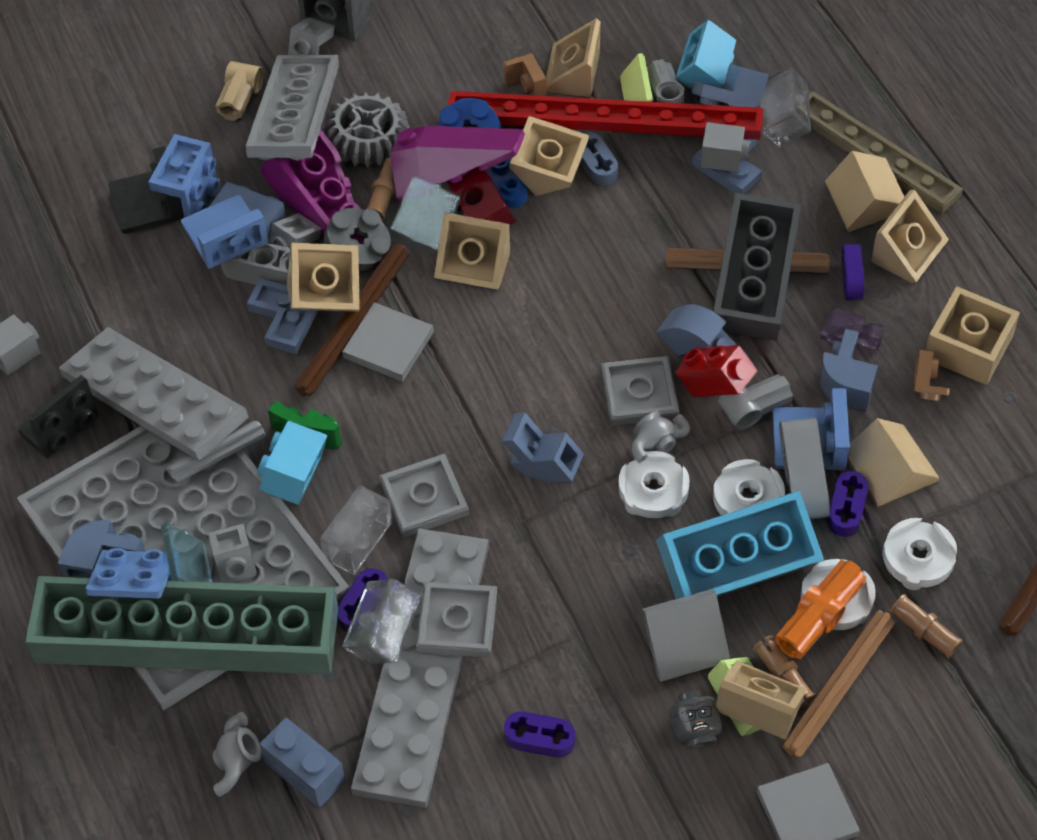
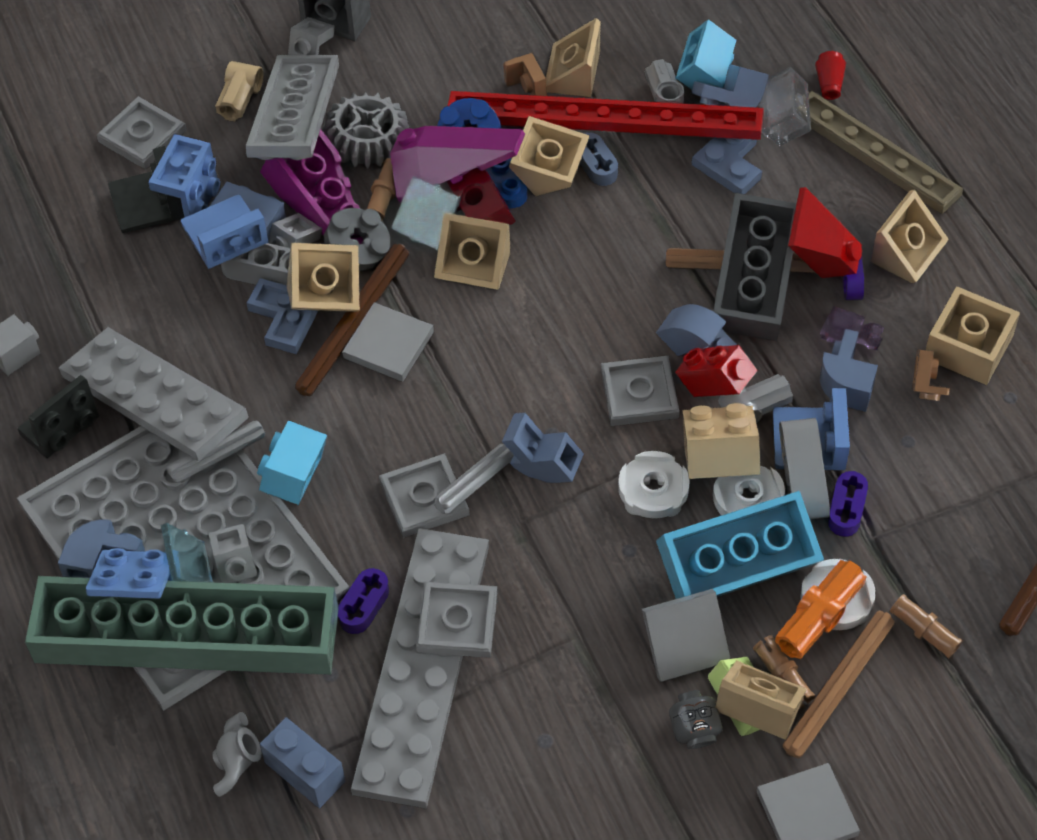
green slope [268,400,342,449] -> none
clear brick [320,485,393,575] -> none
clear brick [342,579,421,664] -> none
dark purple beam [504,712,575,757] -> none
yellowish green slope [620,53,653,102] -> none
light grey piece [632,411,691,463] -> none
light grey brick [701,122,750,172] -> none
tan slope [825,151,904,233] -> none
tan slope [847,418,939,507] -> none
white plate [882,518,957,590] -> none
none -> light grey tile [97,96,187,170]
none -> light grey axle [434,444,513,514]
none -> tan brick [682,403,760,479]
none -> red slope [788,187,862,278]
none -> red cone [815,51,846,100]

